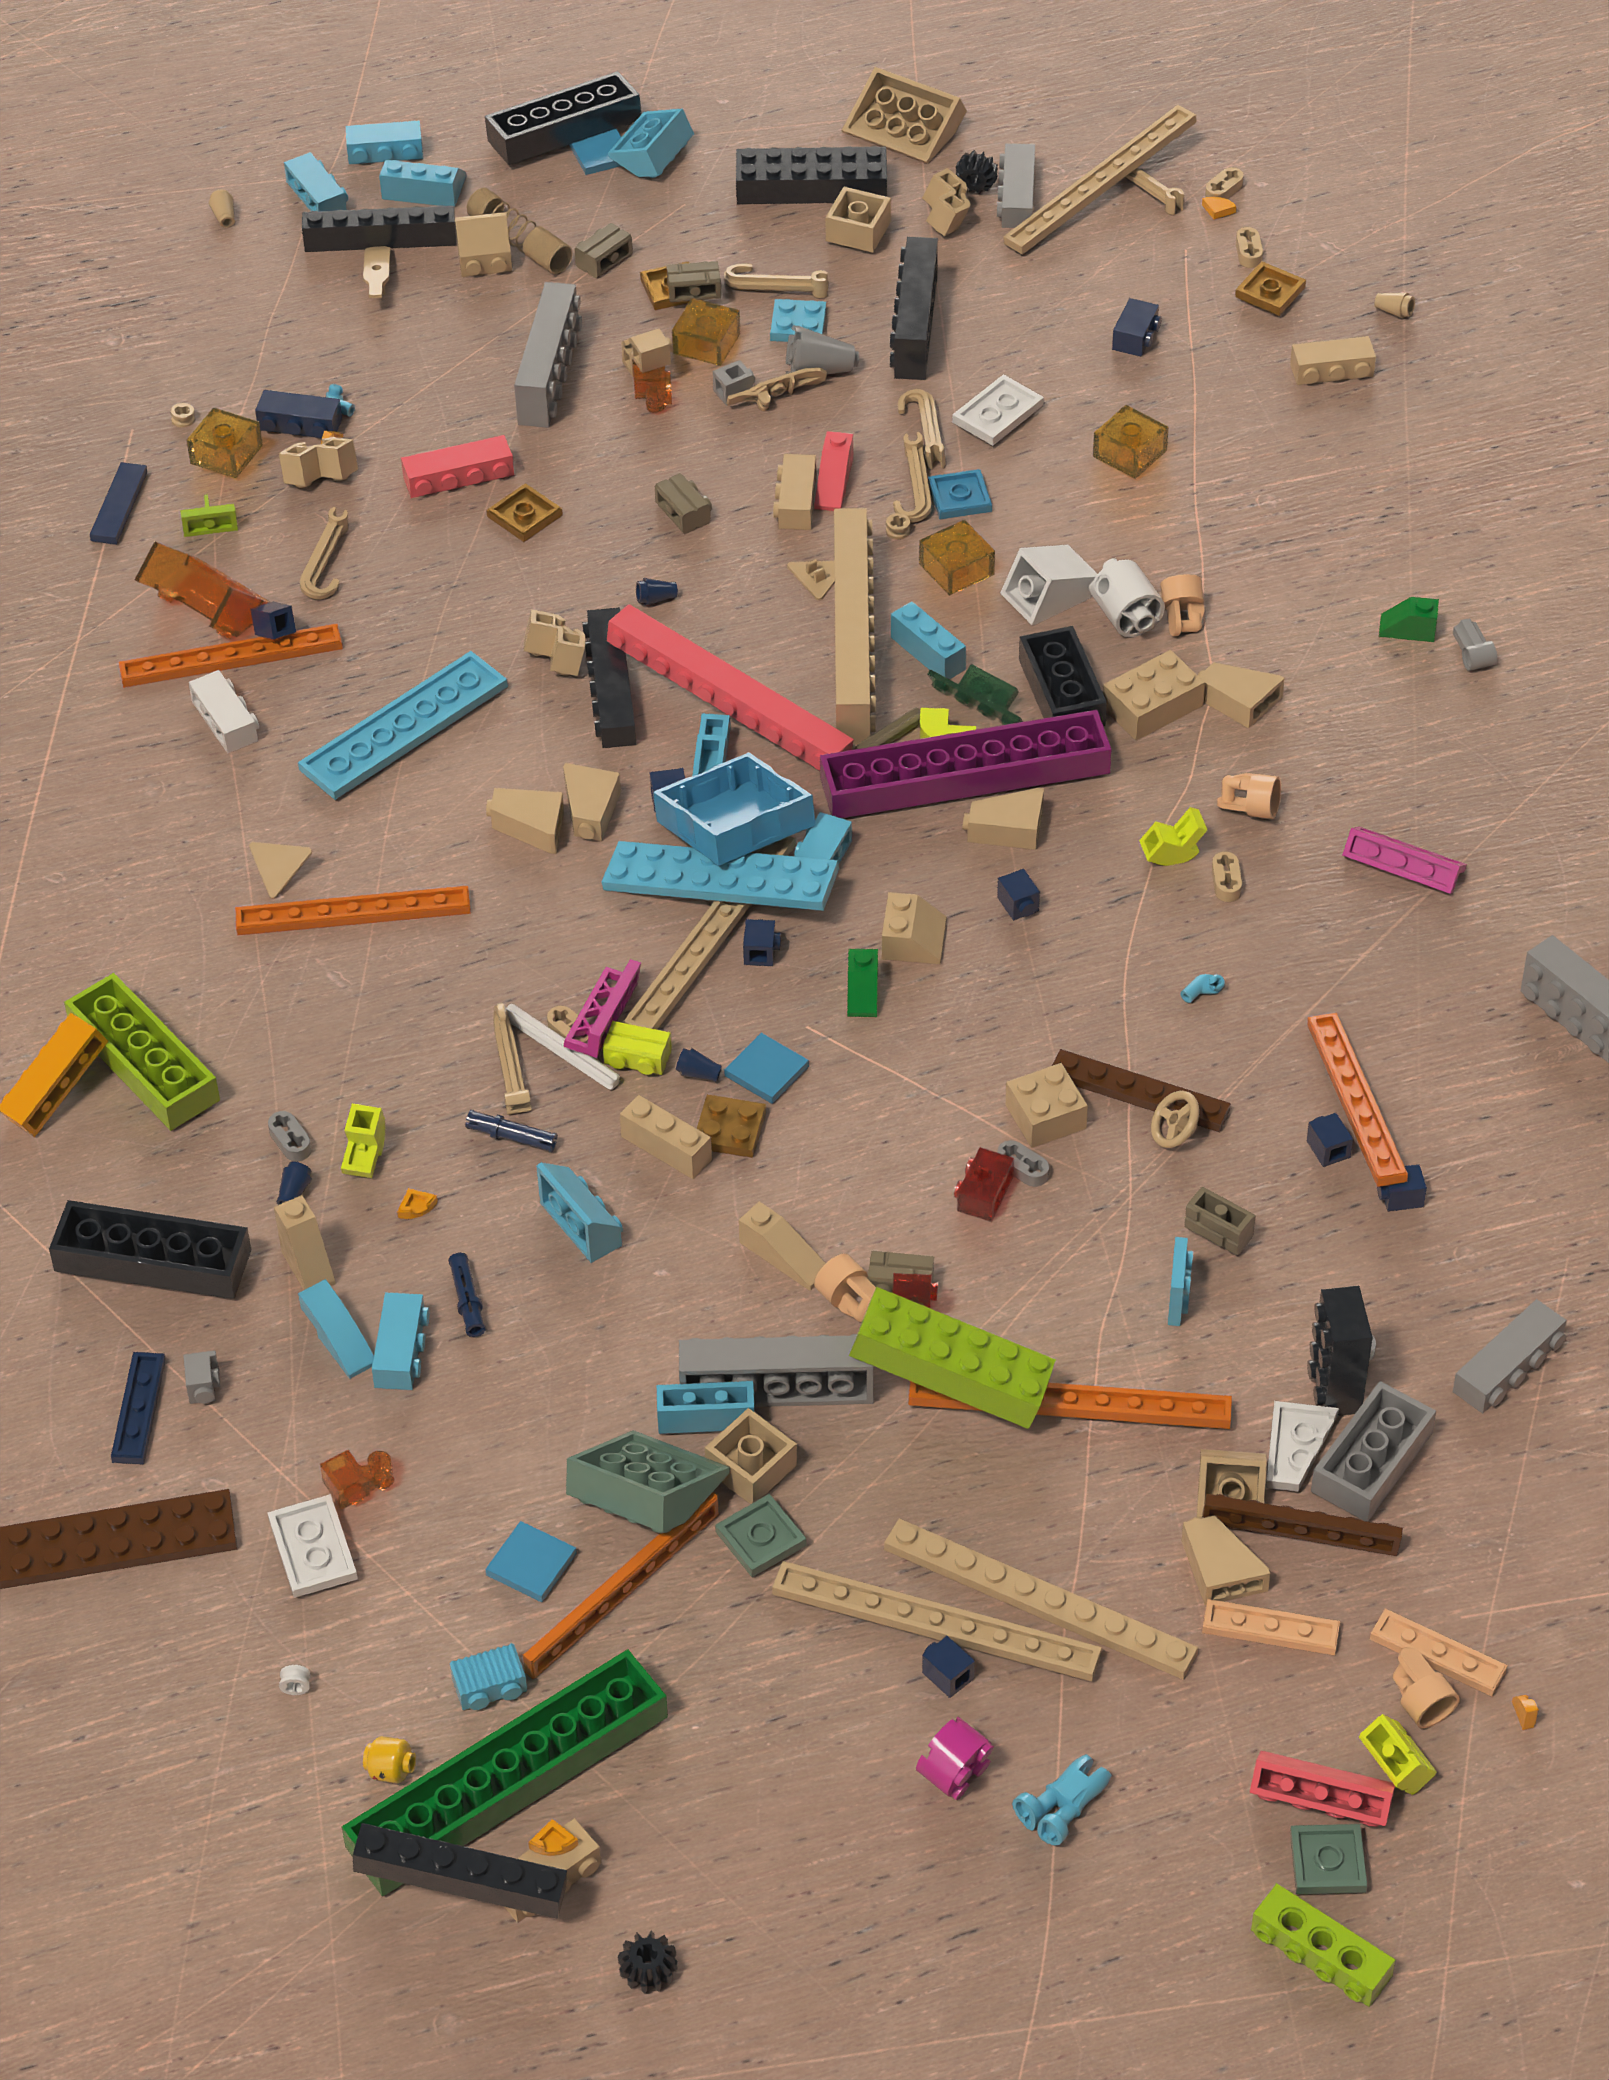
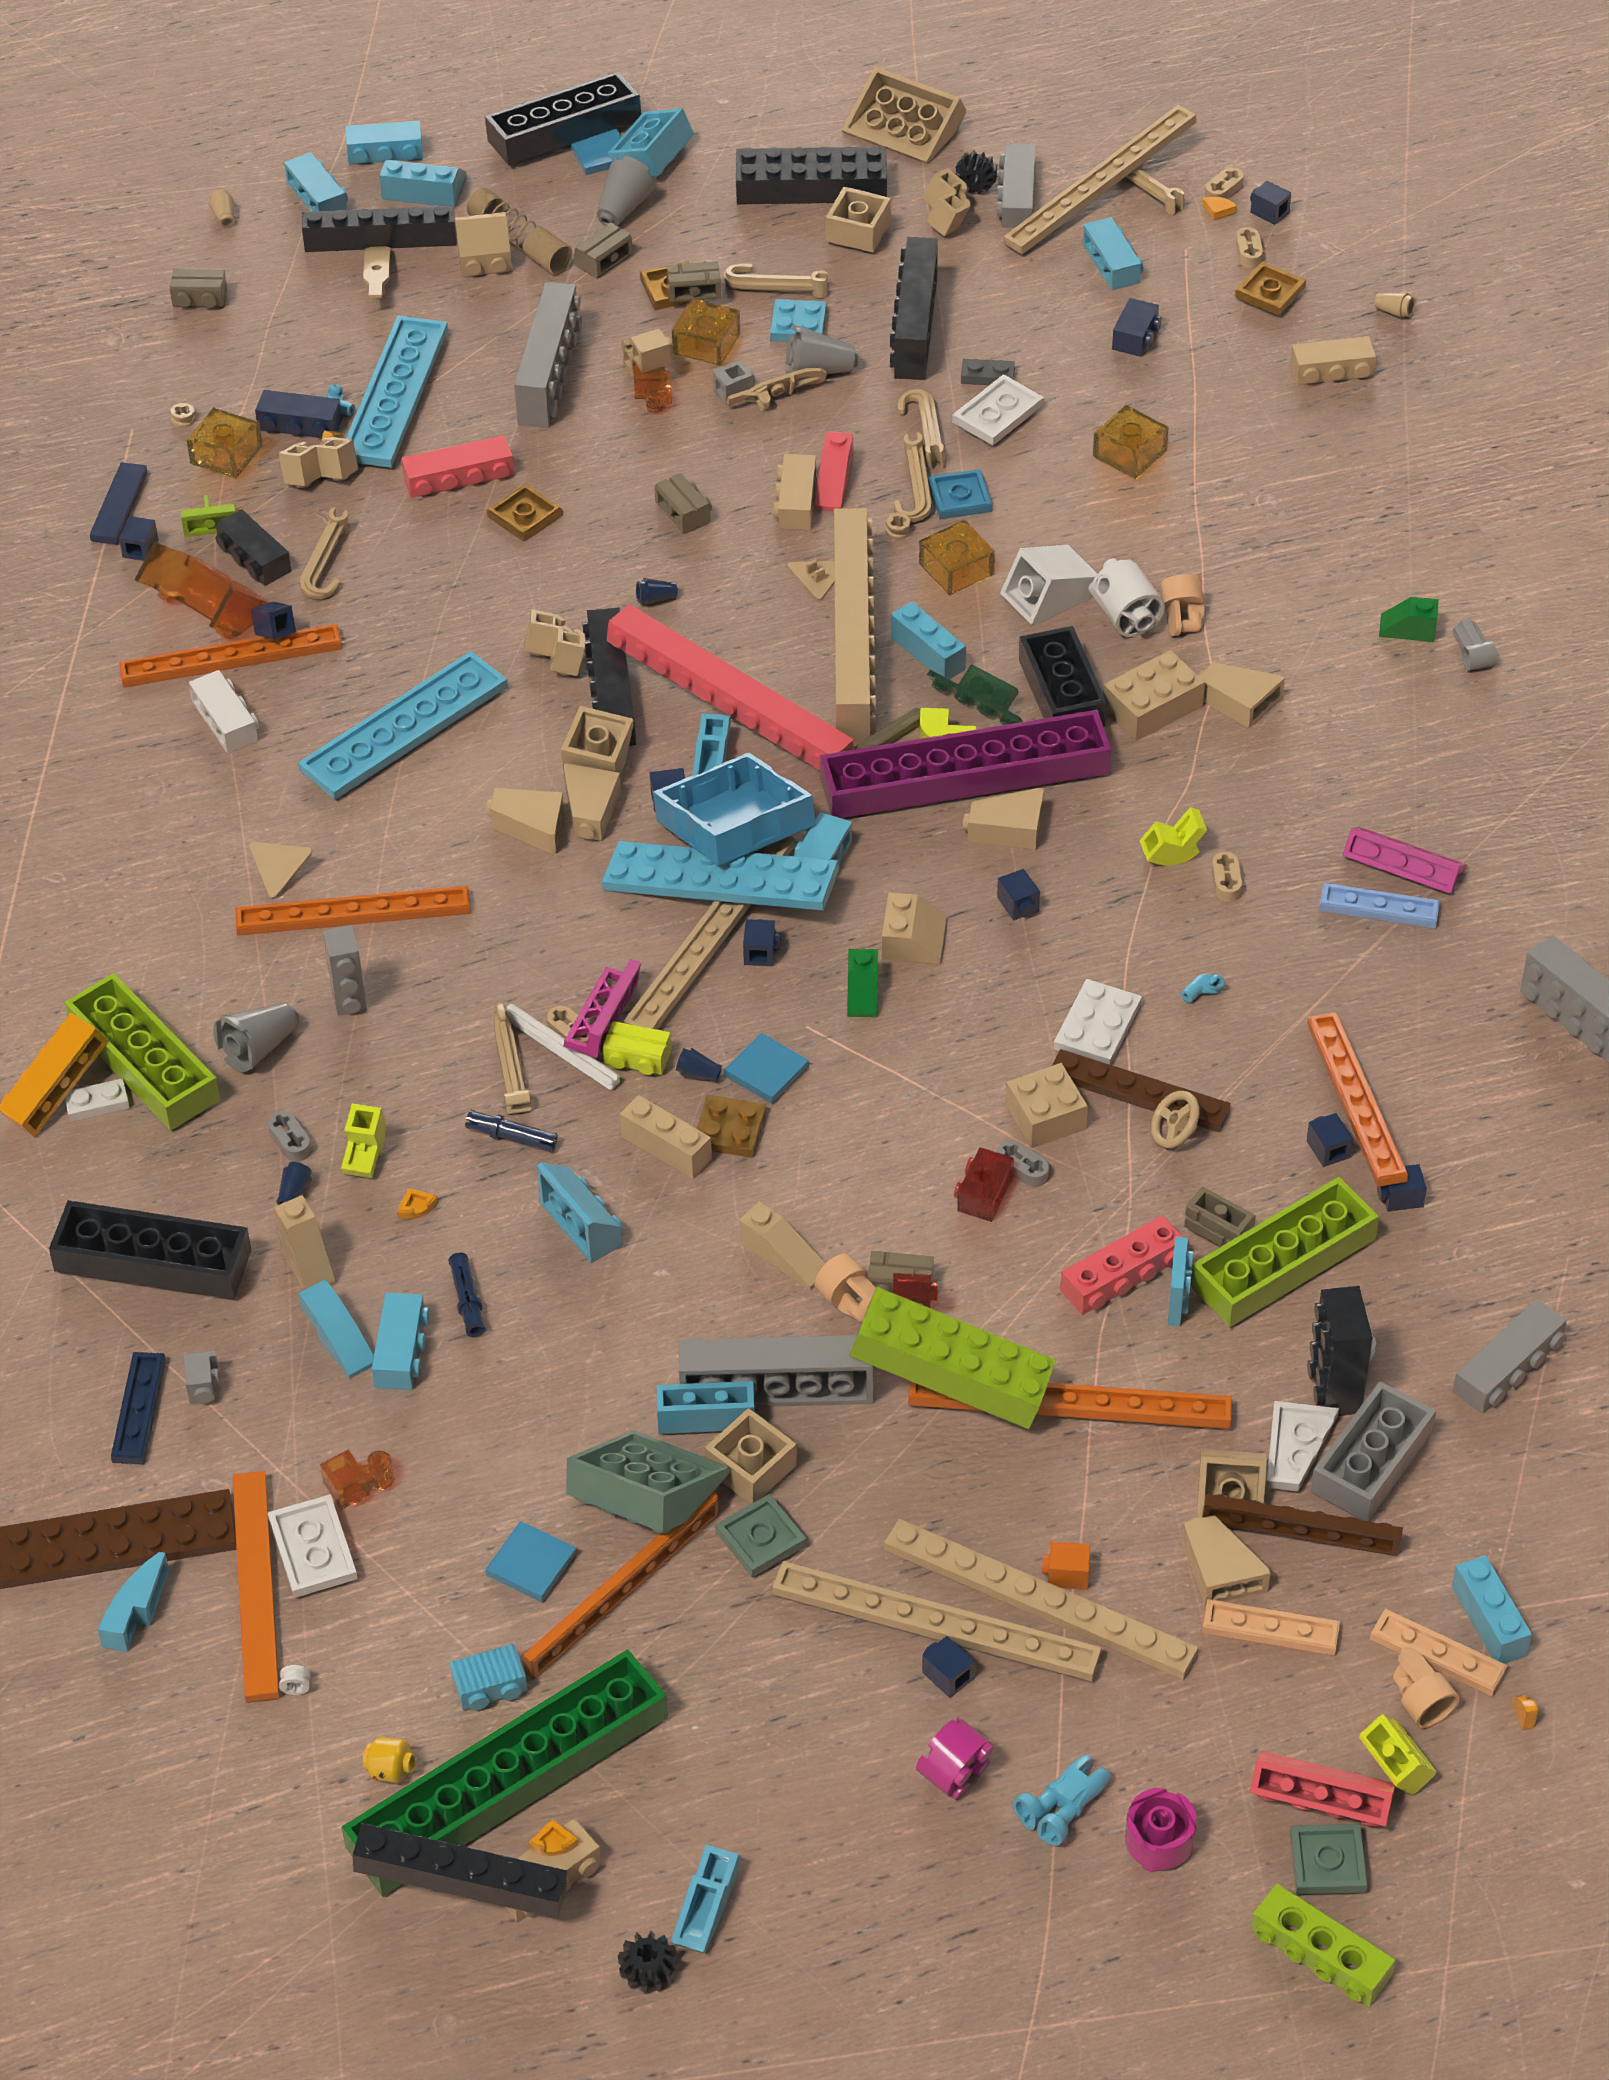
light nougat piece [1217,773,1281,819] -> none
none -> white plate [65,1078,130,1122]
none -> medium azure slope [98,1552,169,1652]
none -> dark blue brick [119,516,159,561]
none -> dark tan brick [170,269,227,308]
none -> light grey cone [213,1003,298,1073]
none -> black brick [215,509,292,586]
none -> orange tile [233,1471,280,1703]
none -> light grey brick [323,925,367,1016]
none -> medium azure plate [346,315,448,468]
none -> tan slope [561,706,634,774]
none -> light grey cone [596,156,657,226]
none -> medium azure slope [671,1844,742,1954]
none -> dark grey plate [961,359,1015,385]
none -> orange brick [1042,1541,1090,1590]
none -> white plate [1054,979,1142,1065]
none -> coral brick [1060,1215,1182,1315]
none -> medium azure brick [1082,217,1143,290]
none -> dark pink brick [1125,1788,1196,1872]
none -> lime brick [1190,1177,1379,1327]
none -> dark blue brick [1250,181,1291,225]
none -> light blue tile [1319,883,1440,929]
none -> medium azure brick [1452,1555,1532,1664]

